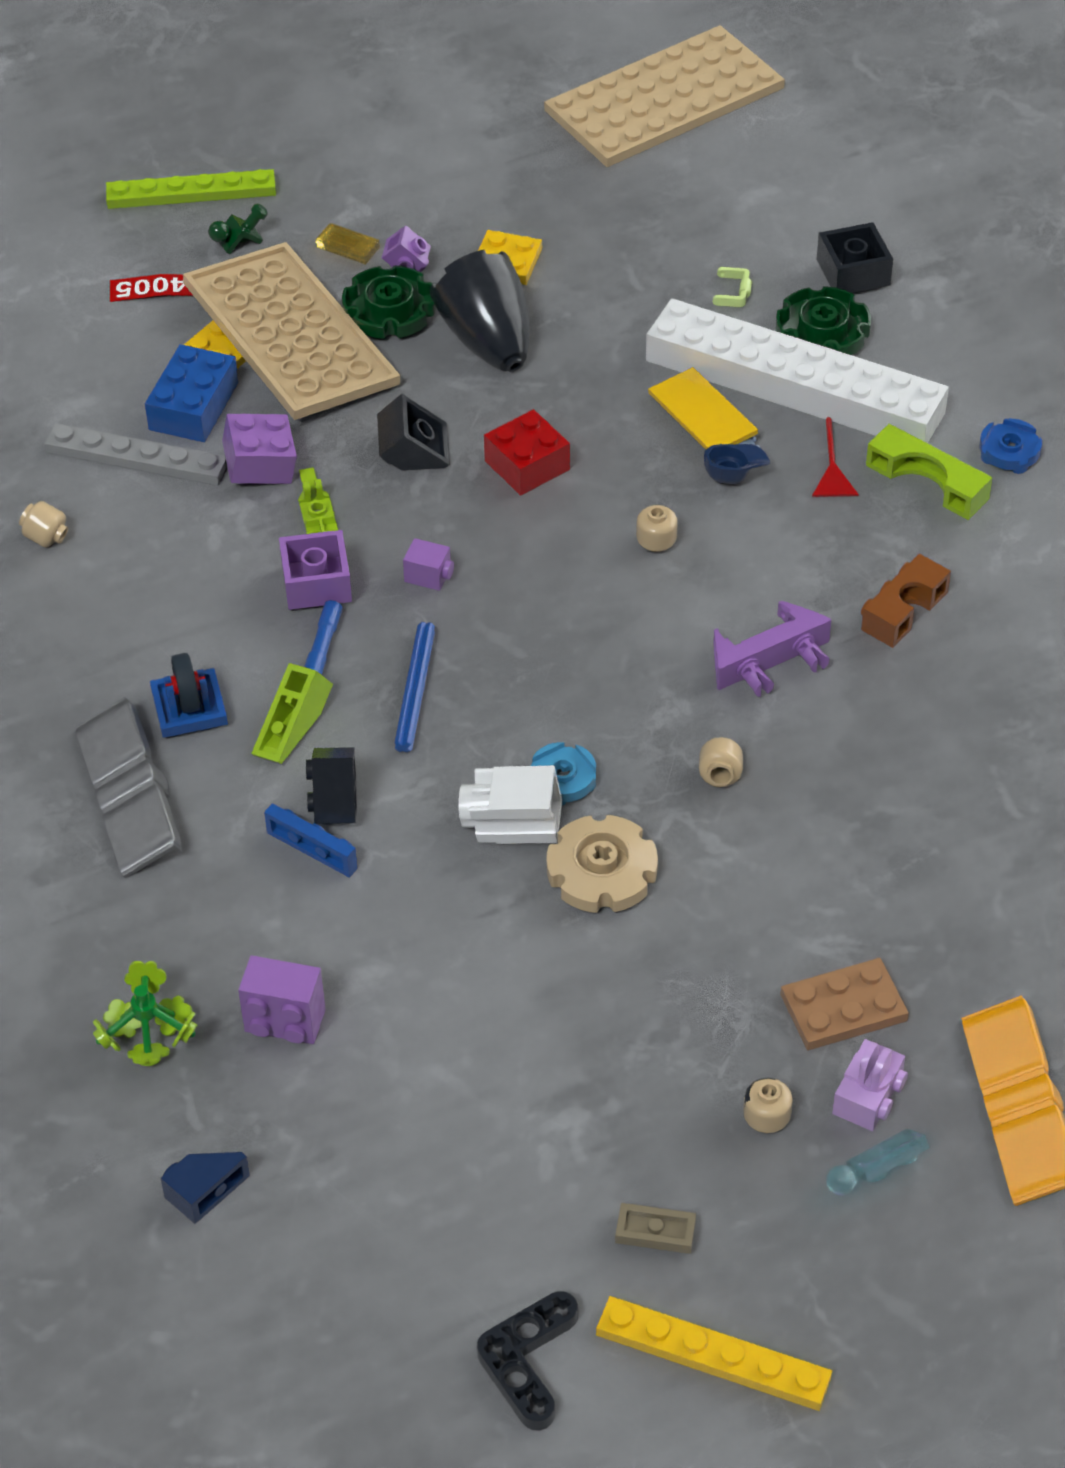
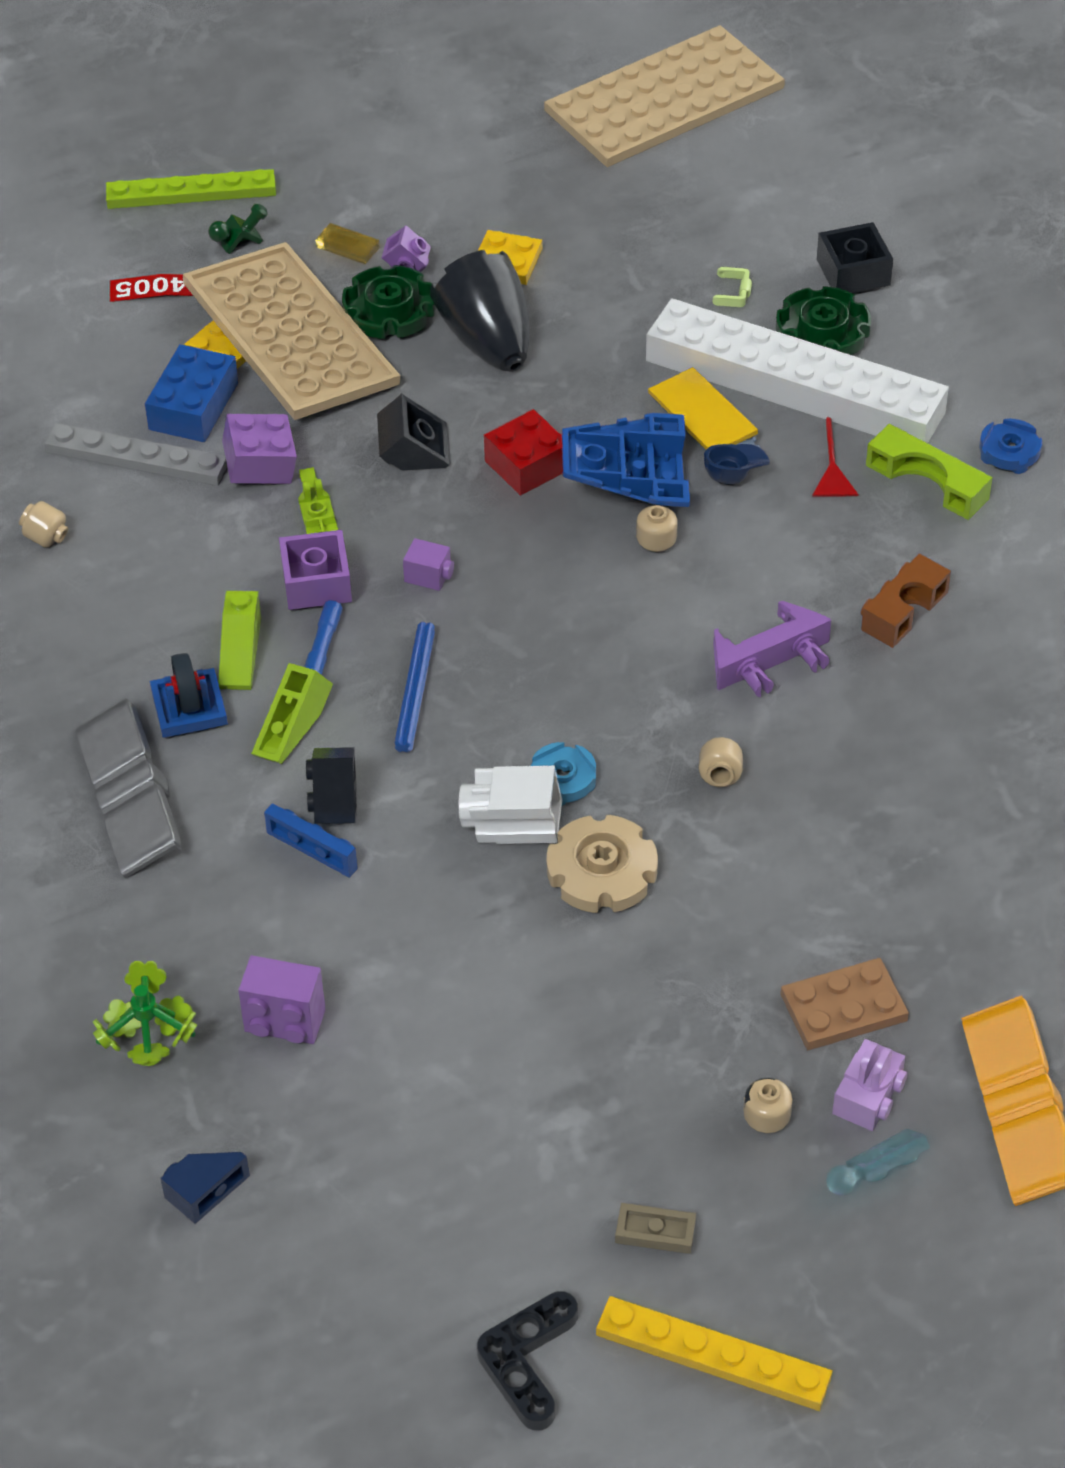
none -> lime slope [218,590,261,690]
none -> blue wedge [562,413,690,507]

